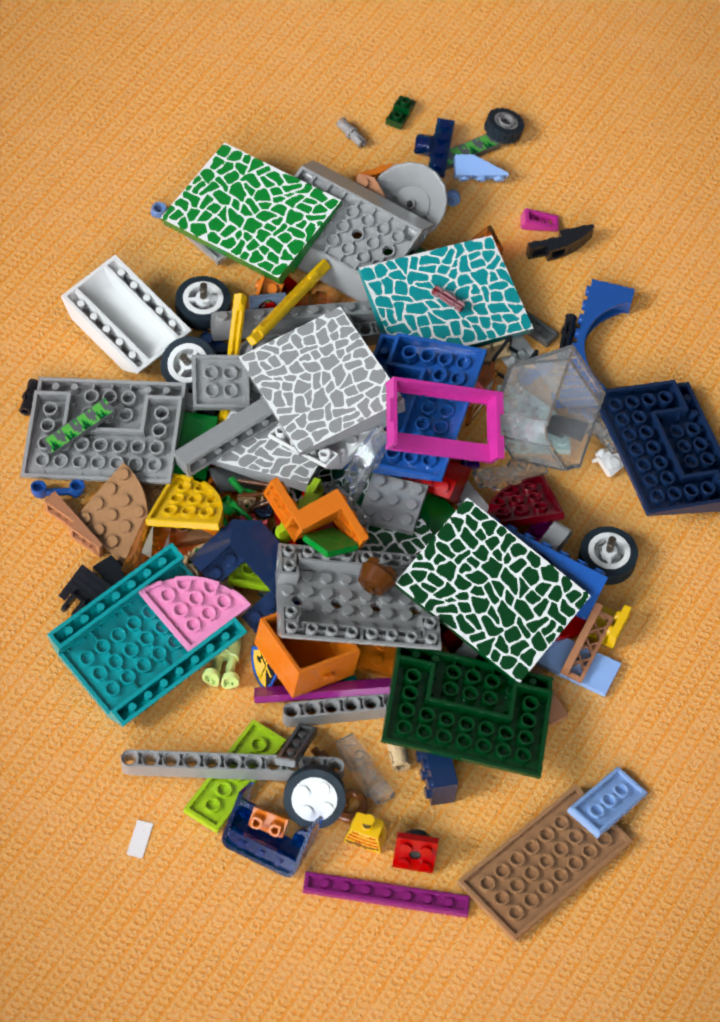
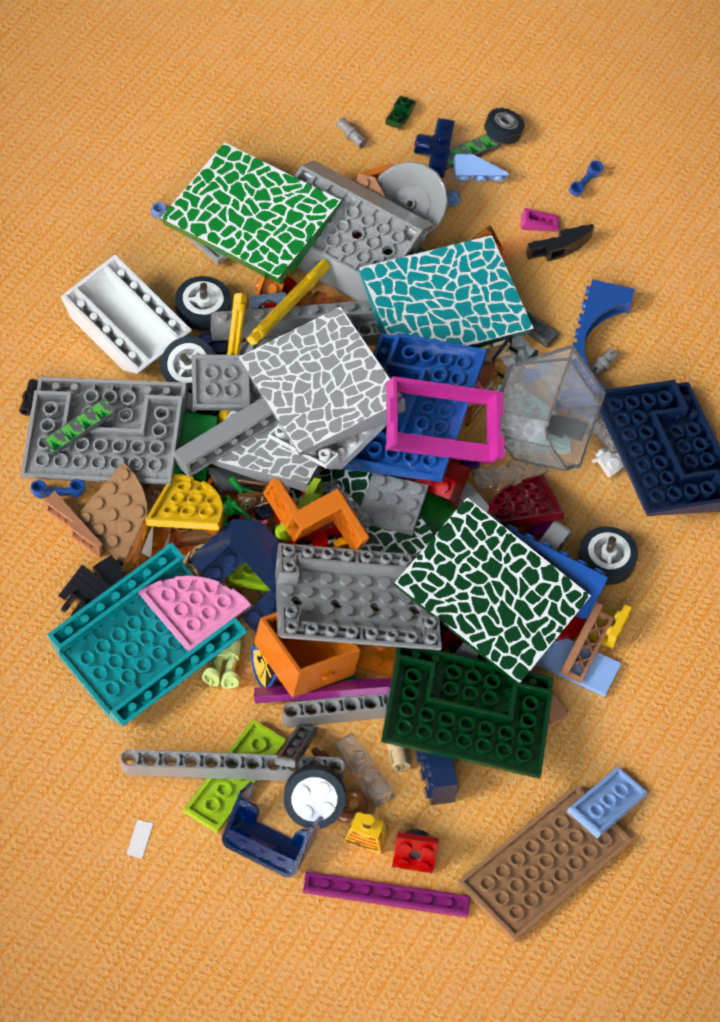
orange hips [248,805,290,838] -> none
green tile [303,527,359,558] -> none
clear slope [341,426,387,502] -> none
reddish brown cone [358,557,398,596] -> none
axle [431,285,465,312] -> none
black pin [556,313,577,365] -> none
none -> blue bar [569,160,603,197]
none -> light grey pin [590,348,619,378]

